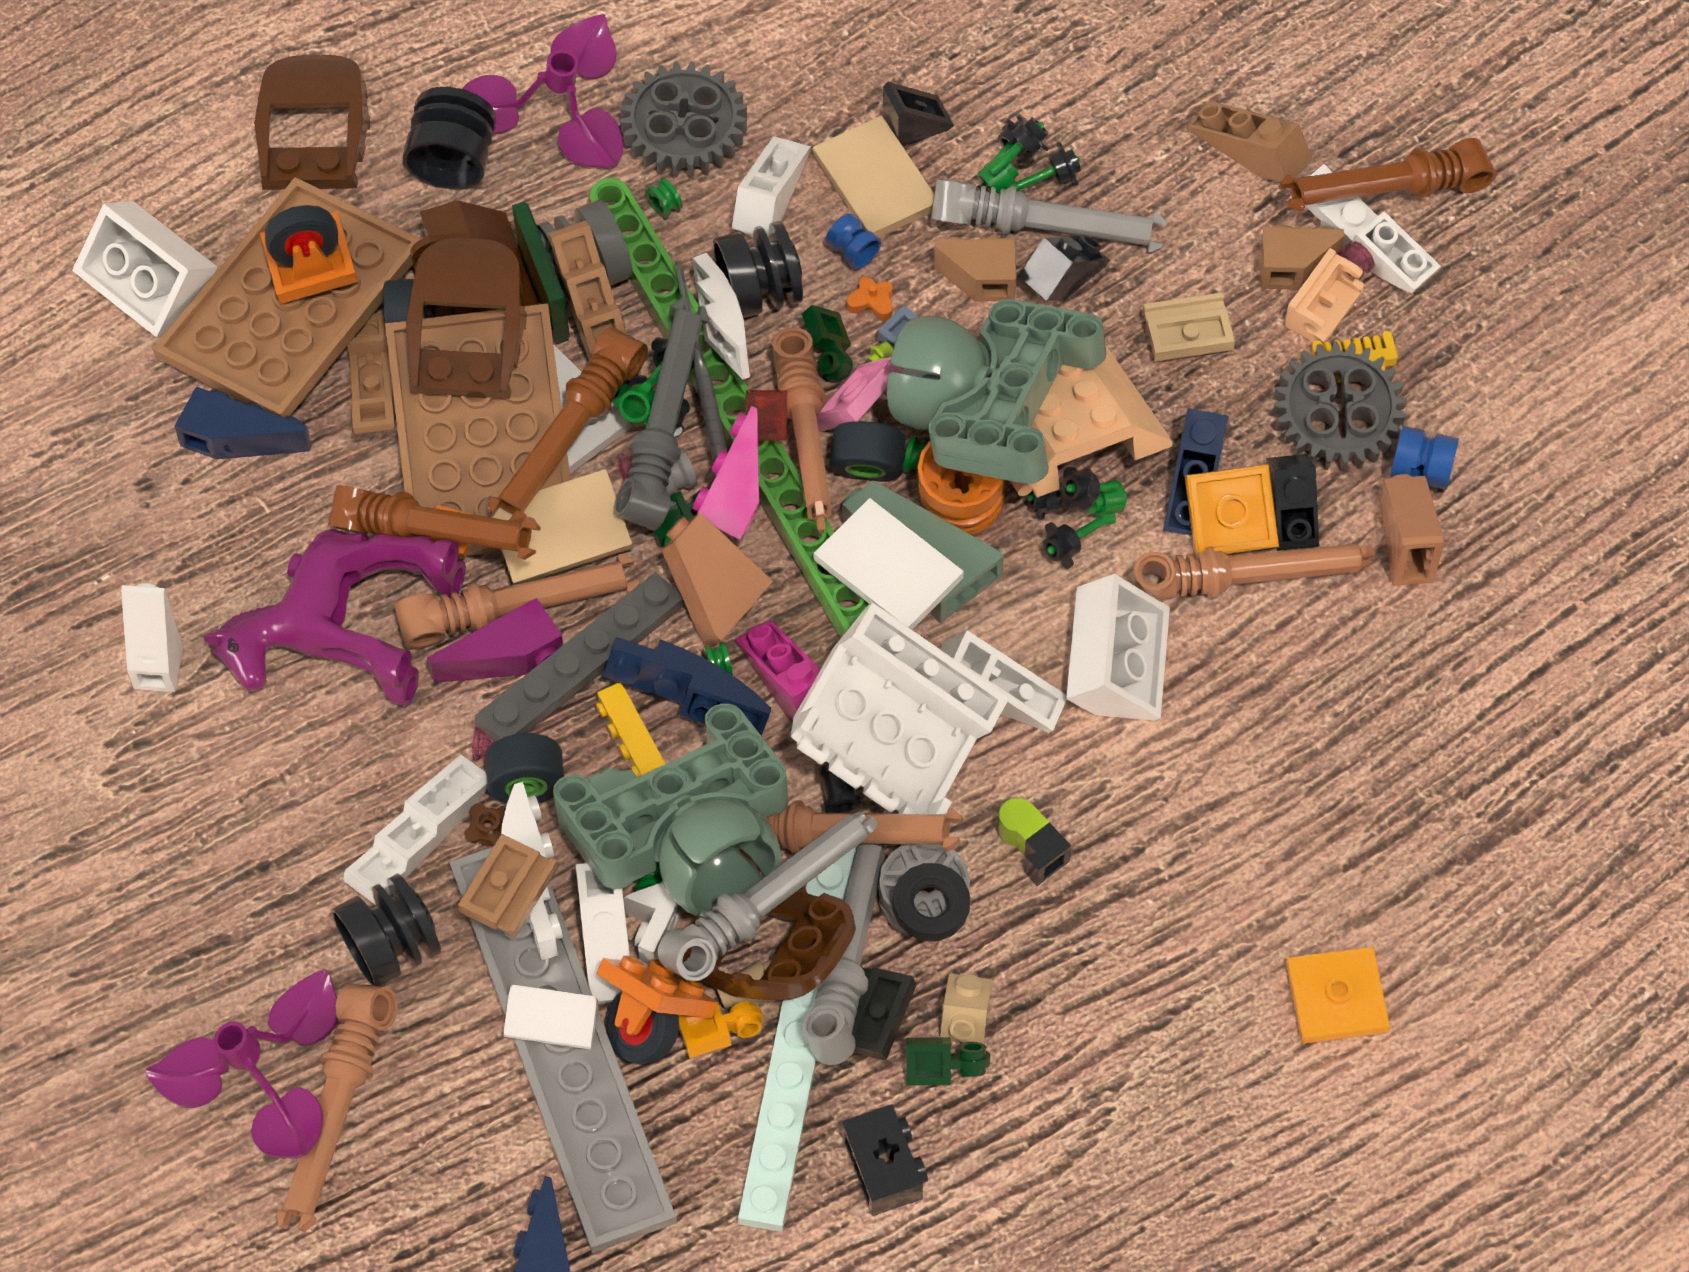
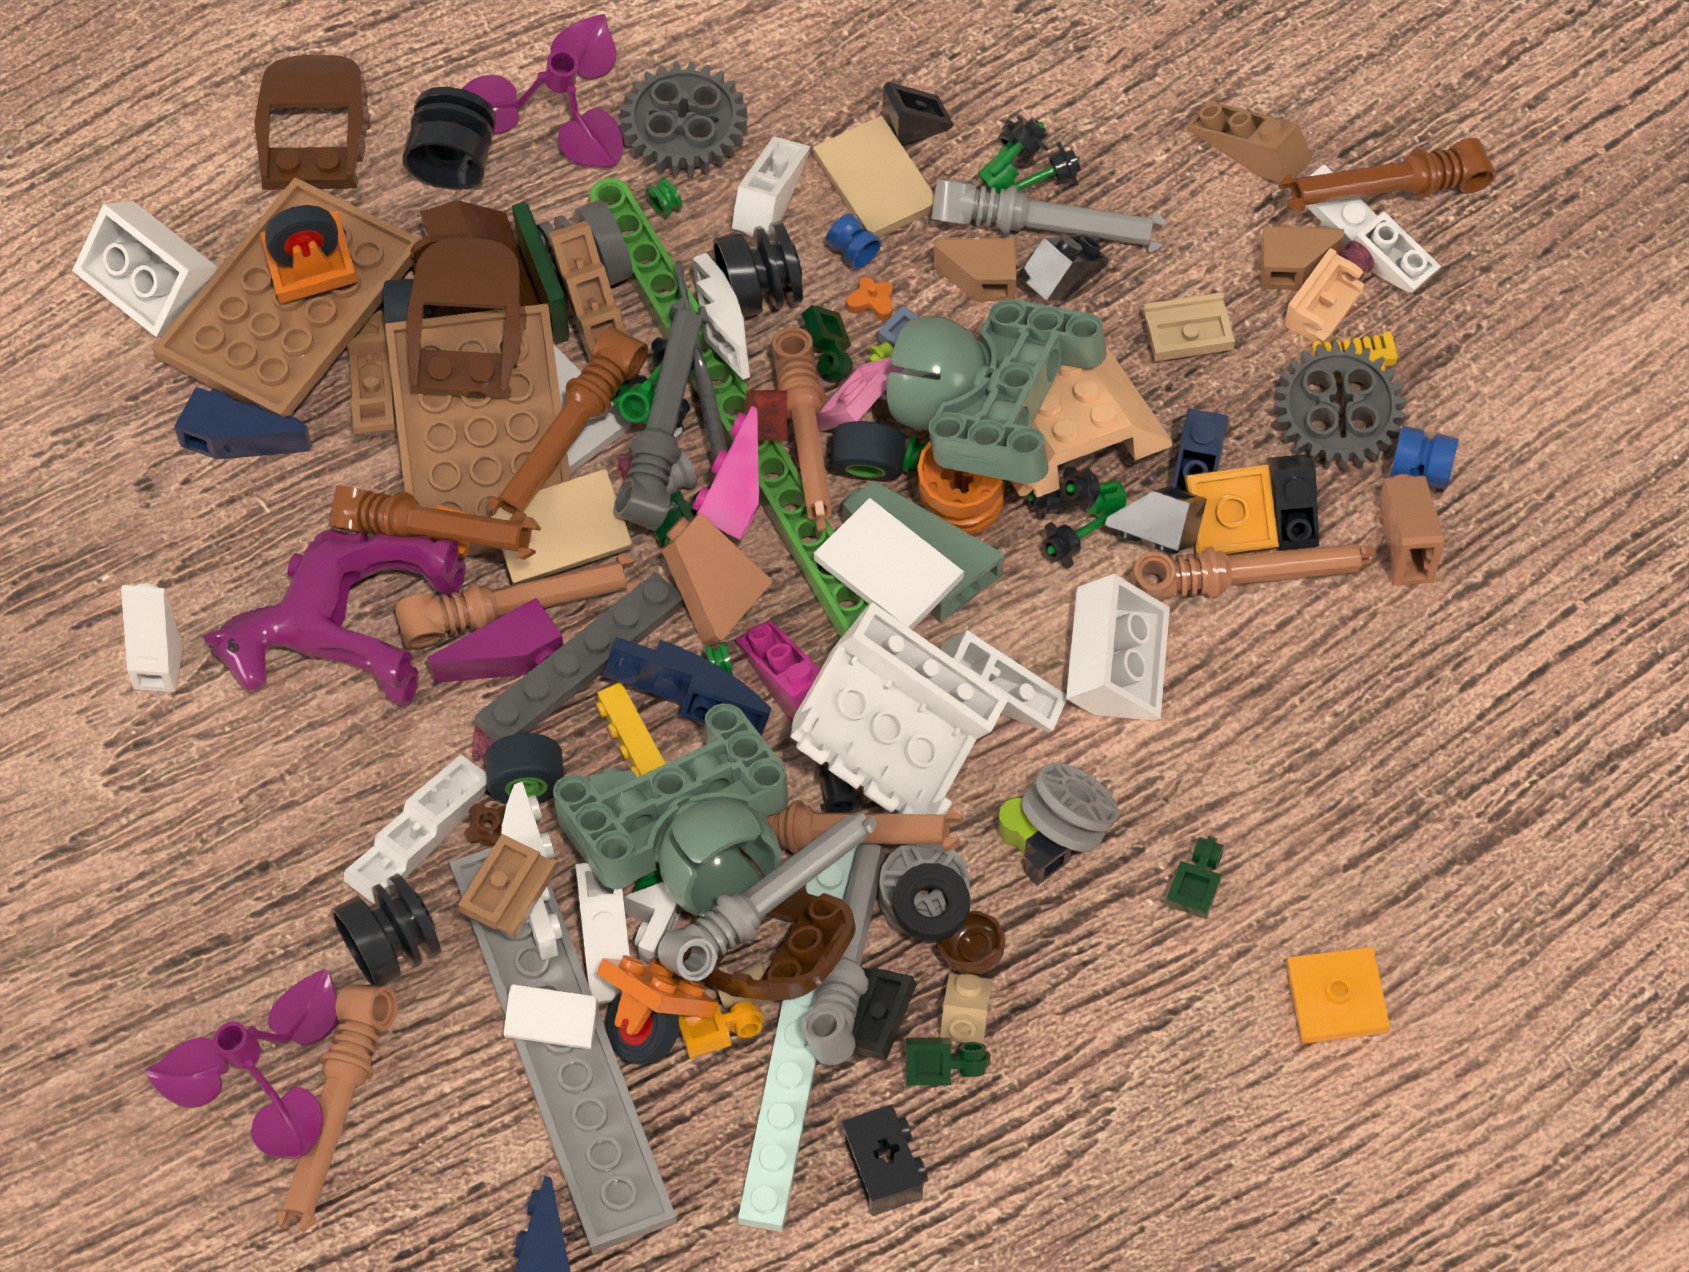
none -> reddish brown hair [938,910,1006,975]
none -> light grey wheel [1021,762,1119,852]
none -> slope [1105,486,1207,554]
none -> dark green plate [1166,836,1224,919]

